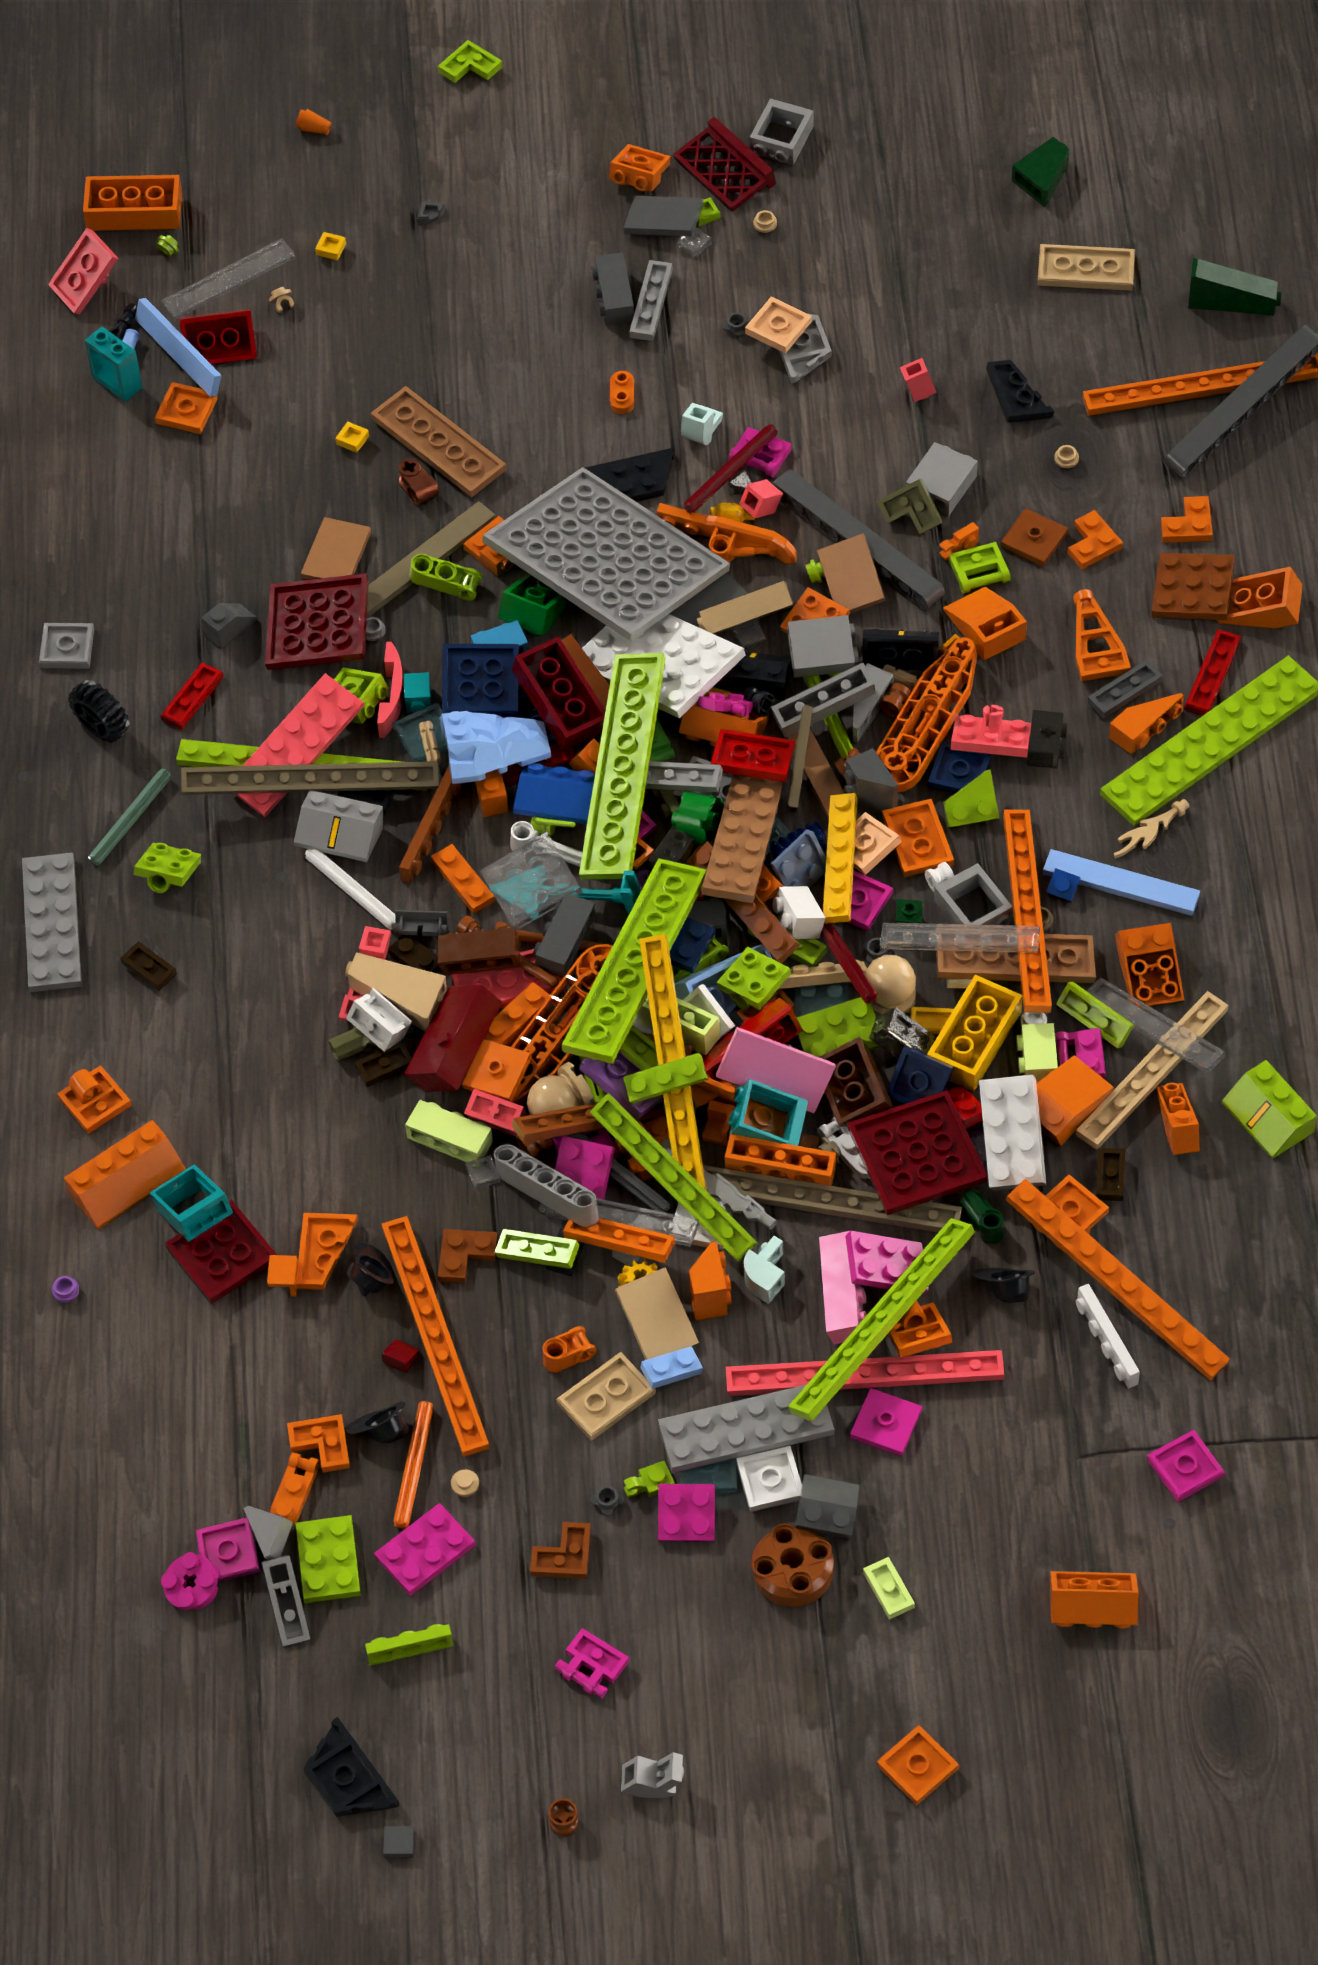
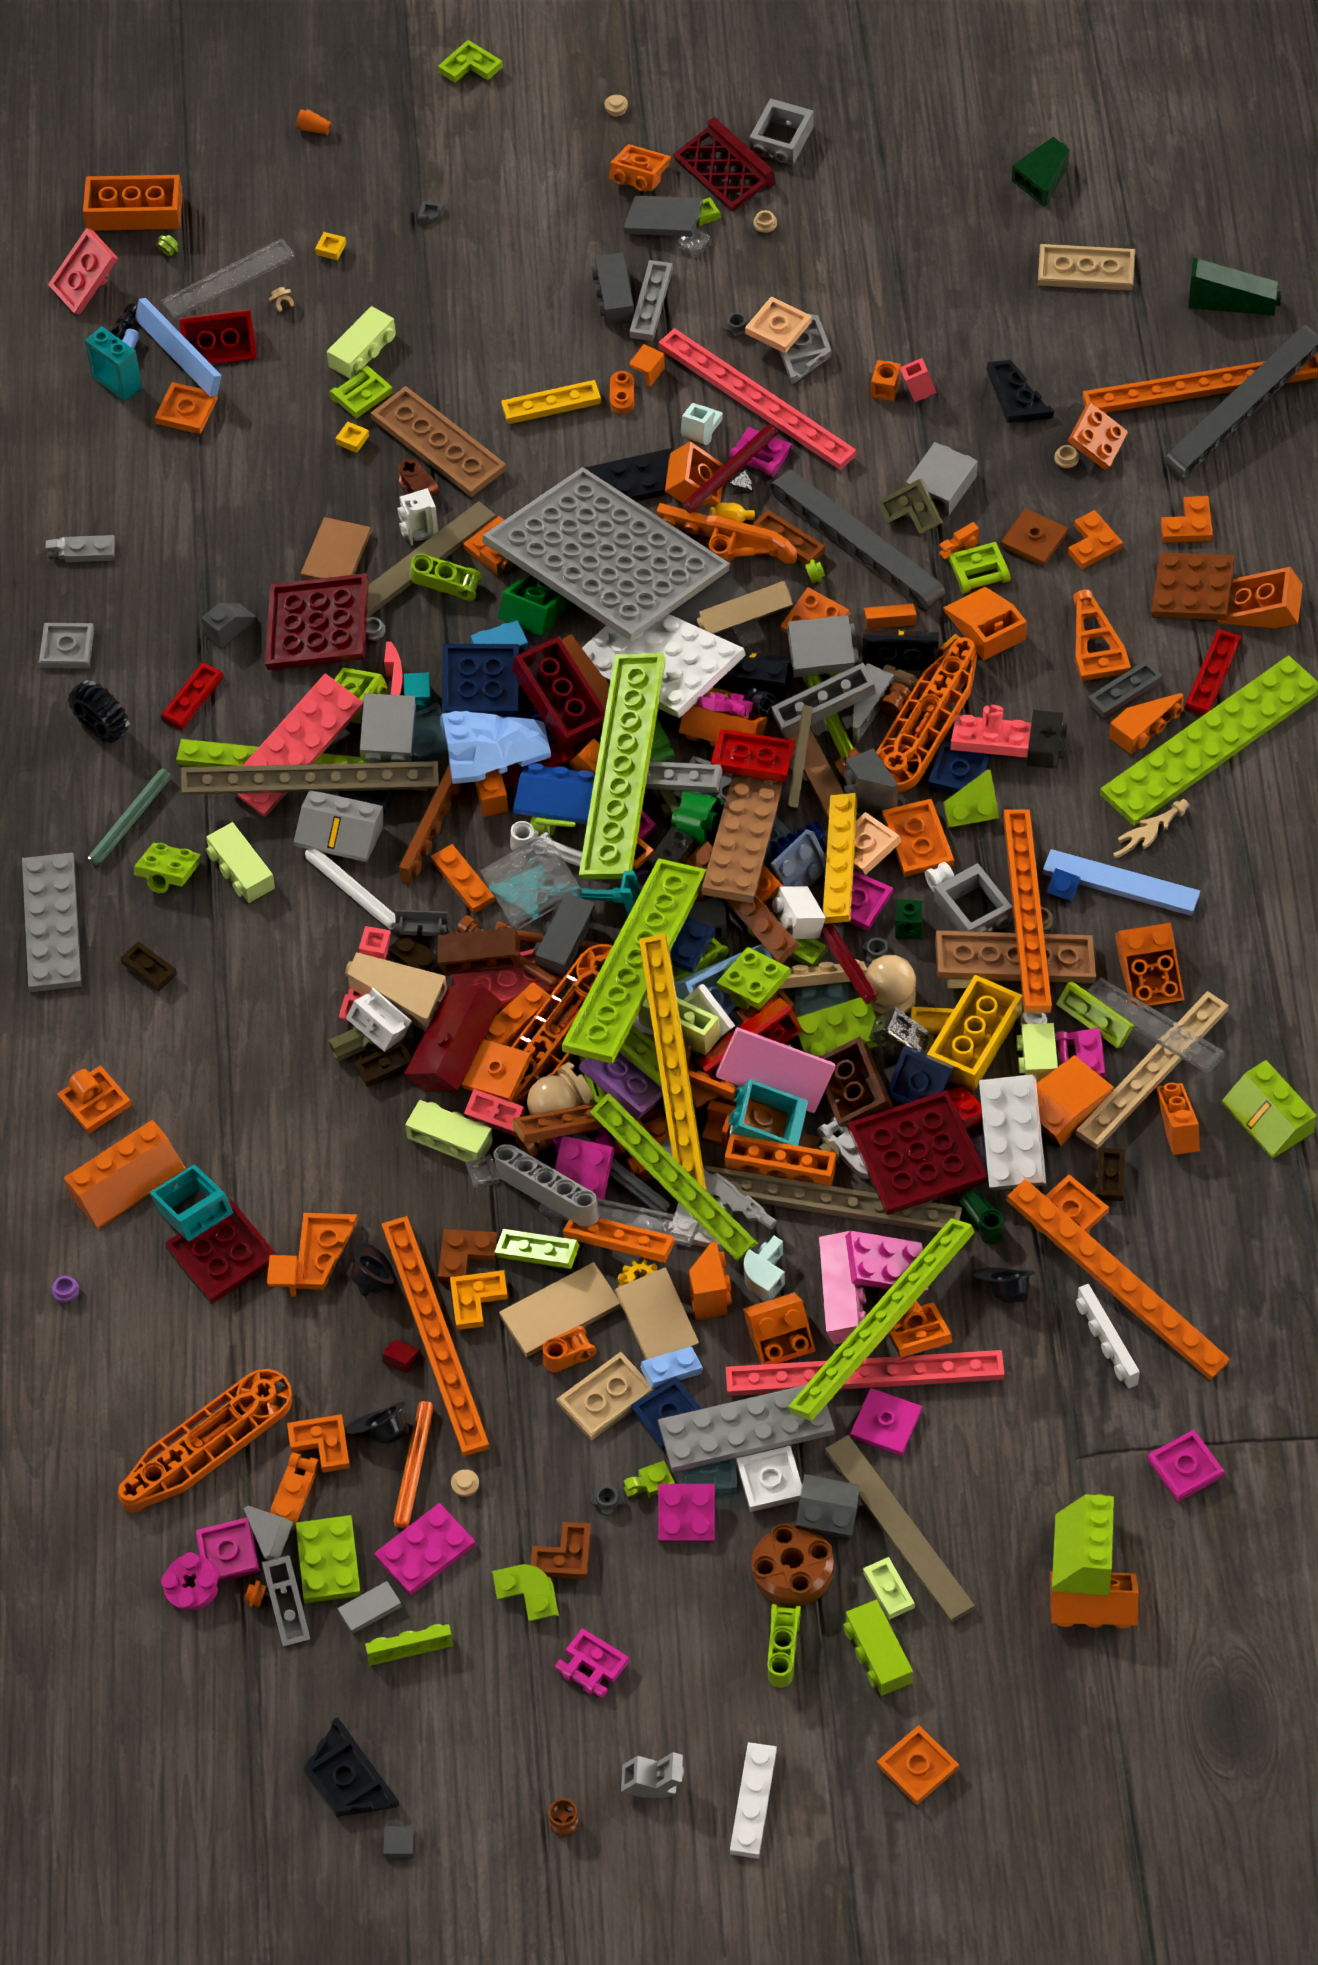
tan axle [419,721,441,765] -> none
lime plate [623,1053,708,1104] -> none
coral brick [739,479,783,518] -> none
medium nougat tile [817,533,886,614] -> none
clear tile [880,923,1040,953] -> none
none -> light grey hinge [45,535,115,562]
none -> orange beam [118,1369,293,1513]
none -> yellowish green brick [206,822,275,903]
none -> orange plate [244,1580,266,1608]
none -> yellowish green brick [327,306,396,379]
none -> lime plate [328,365,393,419]
none -> light grey tile [338,1581,402,1634]
none -> light grey brick [360,693,416,763]
none -> white hinge [397,488,438,546]
none -> light orange plate [450,1270,508,1330]
none -> lime plate [492,1564,559,1622]
none -> tan tile [499,1262,621,1358]
none -> yellow plate [501,380,601,425]
none -> tan plate [605,95,628,117]
none -> orange panel [630,344,665,387]
none -> dark blue plate [631,1377,701,1451]
none -> coral plate [658,328,856,470]
none -> orange slope [665,441,724,506]
none -> white plate [730,1742,777,1859]
none -> orange slope [743,1292,815,1365]
none -> dark orange plate [752,509,825,564]
none -> lime piece [767,1604,801,1688]
none -> dark tan tile [825,1435,975,1623]
none -> lime brick [843,1599,913,1696]
none -> orange slope [864,604,917,629]
none -> orange brick [871,360,901,401]
none -> lime slope [1052,1494,1114,1596]
none -> orange plate [1068,403,1128,470]

